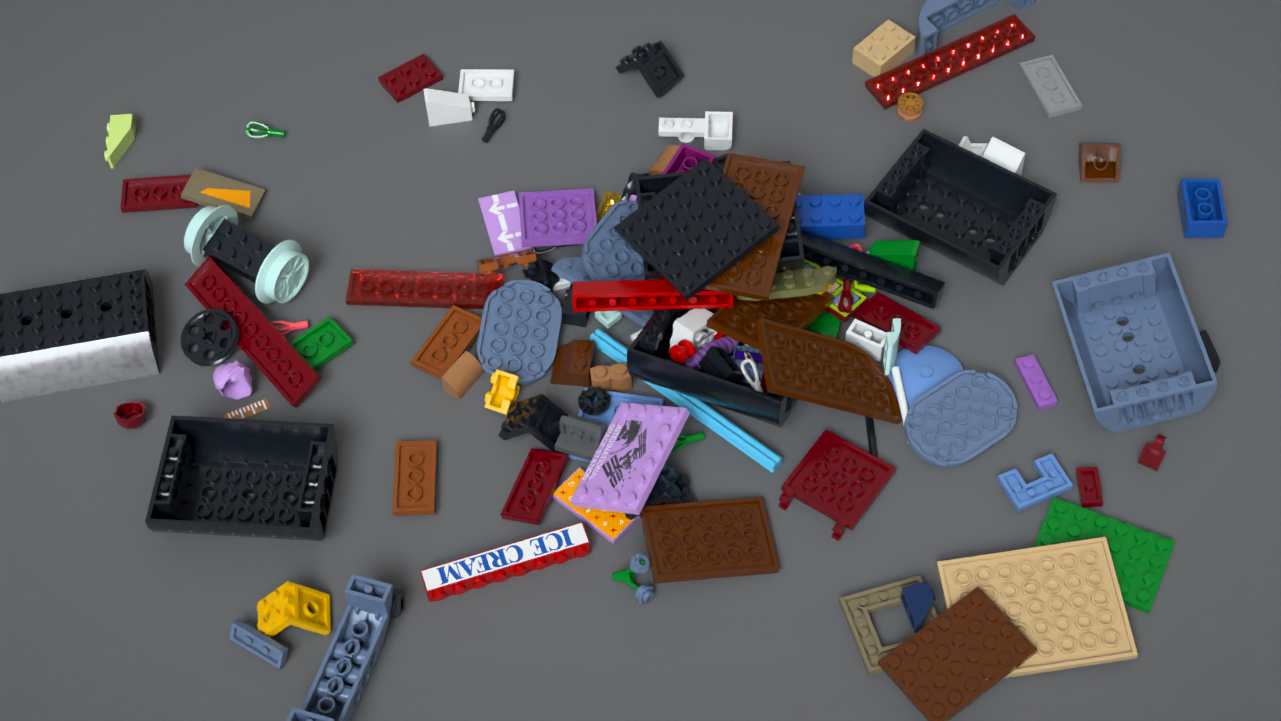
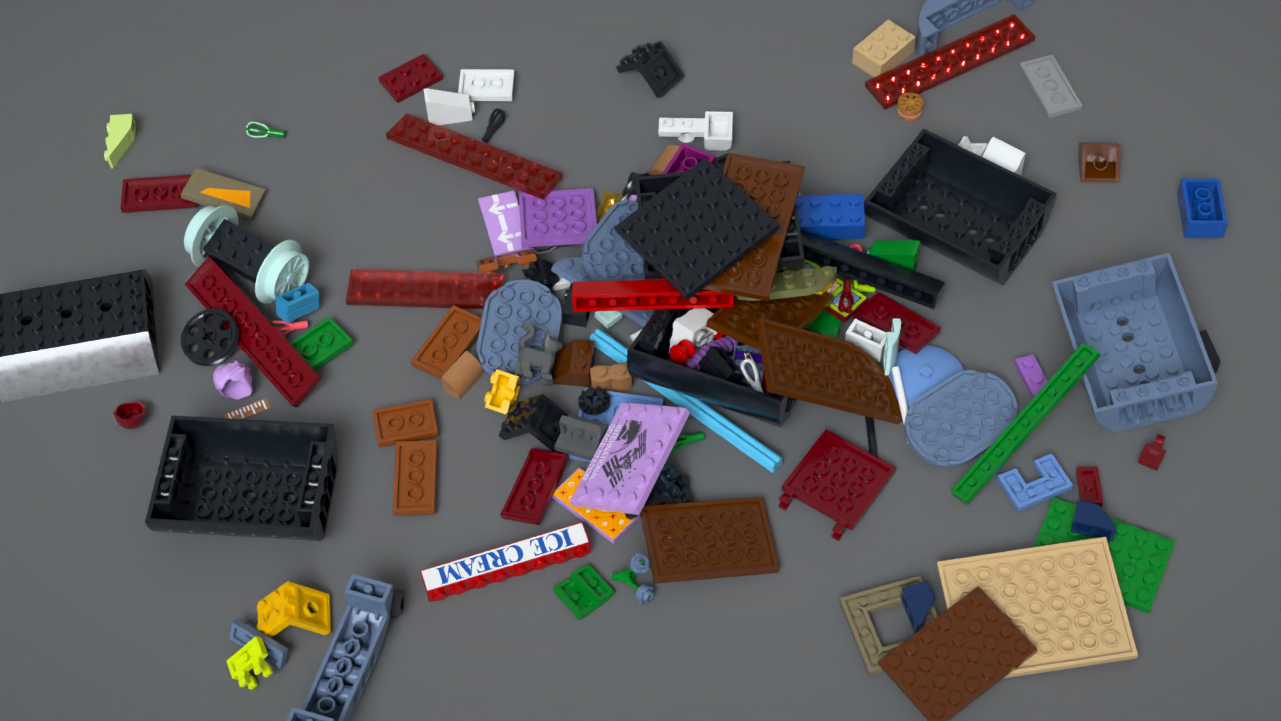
none -> neon yellow plate [226,636,273,690]
none -> dark azure brick [276,283,319,323]
none -> dark orange plate [372,399,439,447]
none -> clear red plate [386,113,563,200]
none -> dark grey animal [514,323,562,386]
none -> green slope [553,564,615,620]
none -> green plate [951,342,1100,505]
none -> dark blue slope [1071,500,1117,541]

